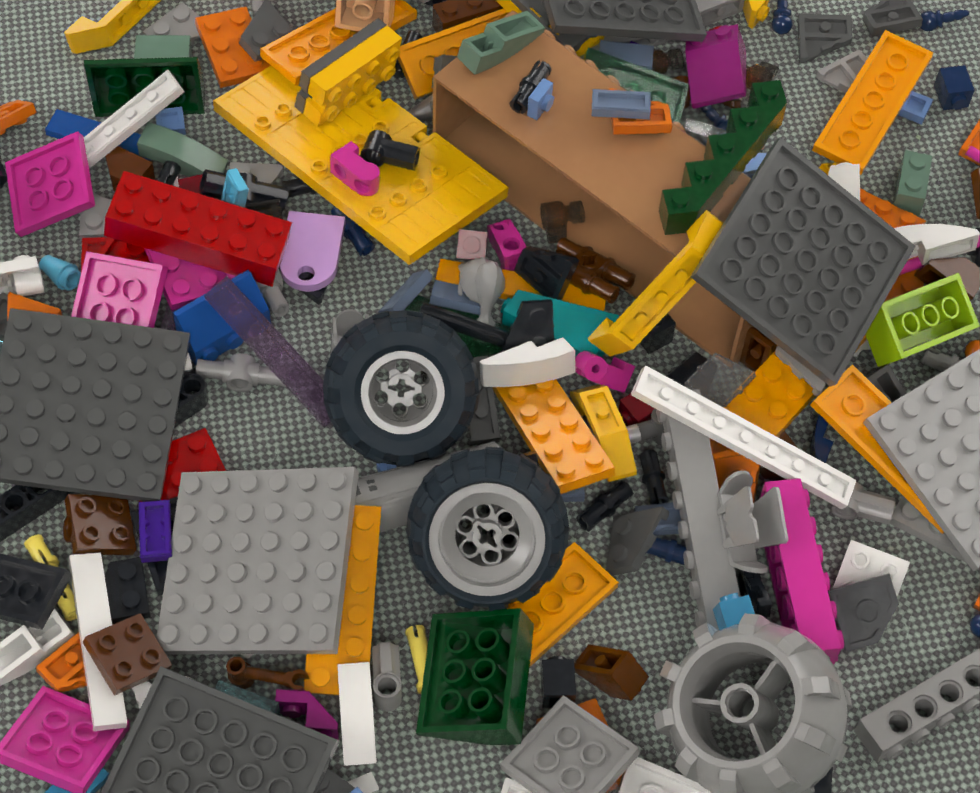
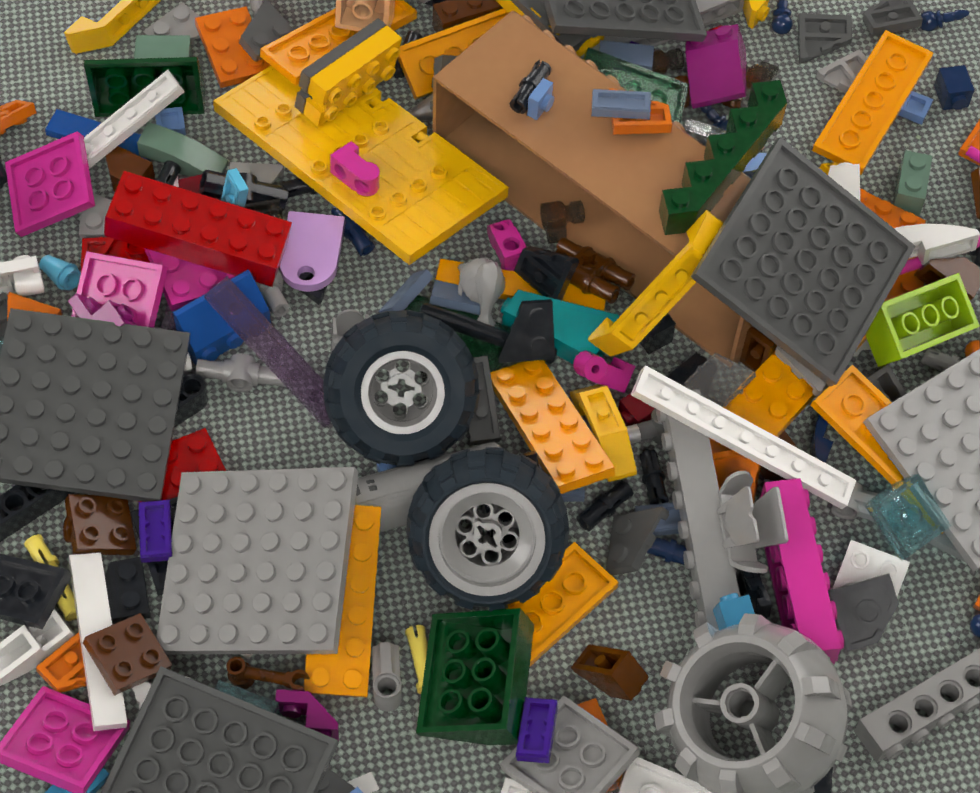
white slope [337,662,377,766] -> none
black piece [360,130,420,171] -> none
brick [456,229,488,260] -> none
sand green slope [457,11,545,75] -> none
white slope [479,337,575,387] -> none
black brick [540,656,576,708] -> none
none -> slope [68,293,136,326]
none -> dark purple plate [516,697,558,763]
none -> clear light blue brick [865,474,951,560]

